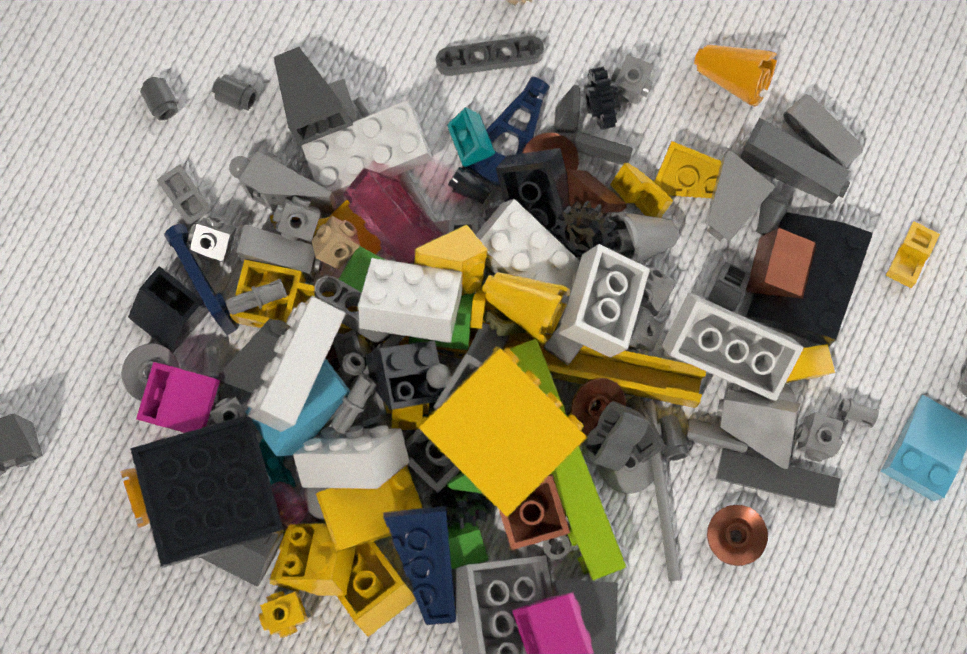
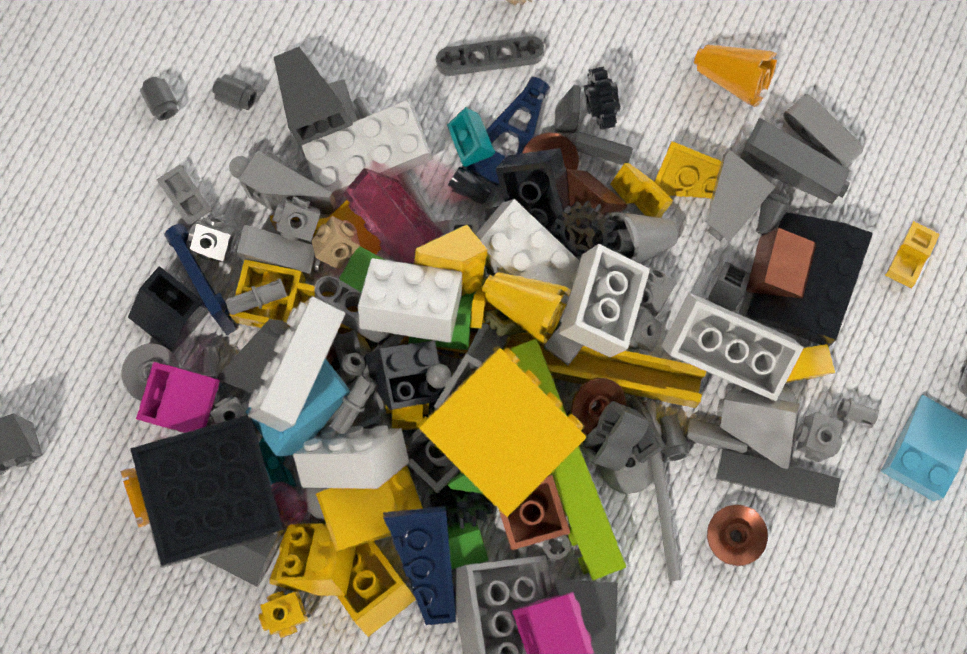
light grey brick [611,54,654,105] -> none

